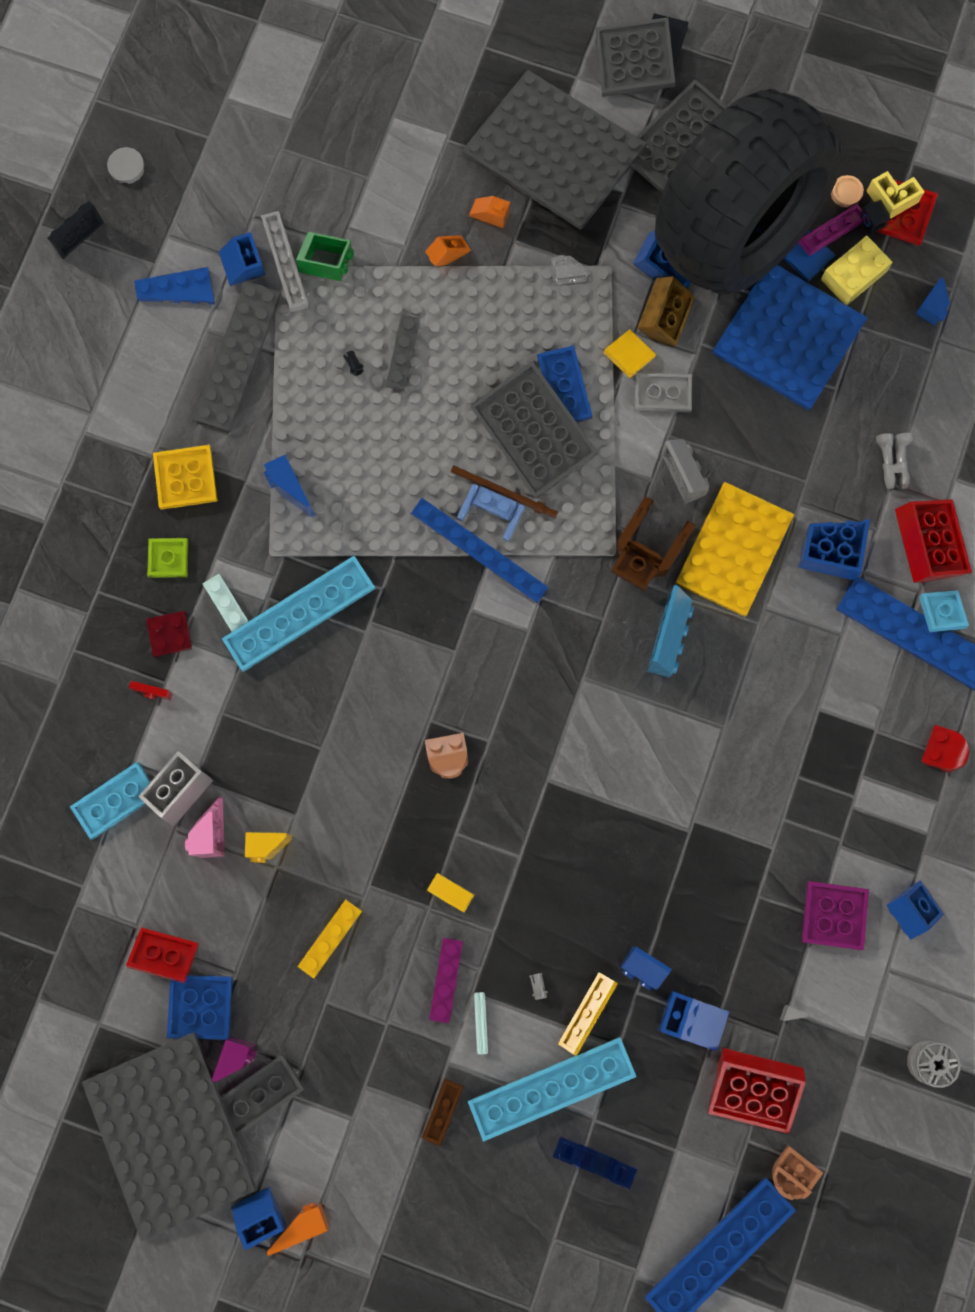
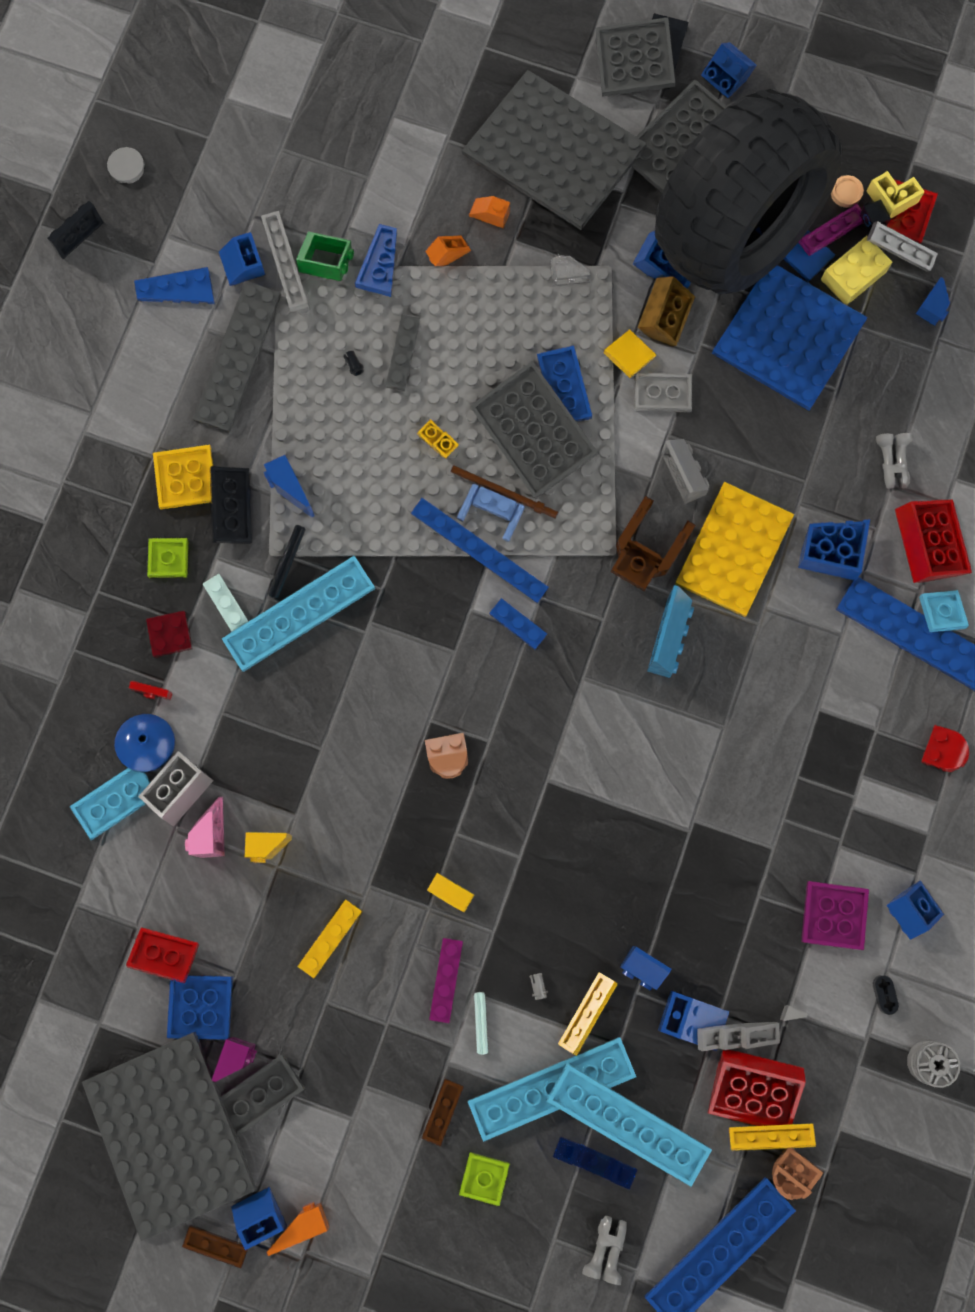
none -> blue dish [115,714,175,772]
none -> reddish brown tile [182,1225,248,1268]
none -> black tile [210,466,252,544]
none -> black axle [268,525,305,599]
none -> blue wing [355,224,397,297]
none -> yellow slope [417,419,459,459]
none -> lime tile [459,1152,510,1206]
none -> blue plate [489,598,547,650]
none -> medium azure plate [546,1063,712,1187]
none -> light grey piece [582,1215,627,1285]
none -> light grey slope [697,1022,780,1051]
none -> blue slope [701,42,757,98]
none -> yellow plate [729,1124,816,1151]
none -> light grey plate [867,222,938,272]
none -> black beam [873,975,899,1015]

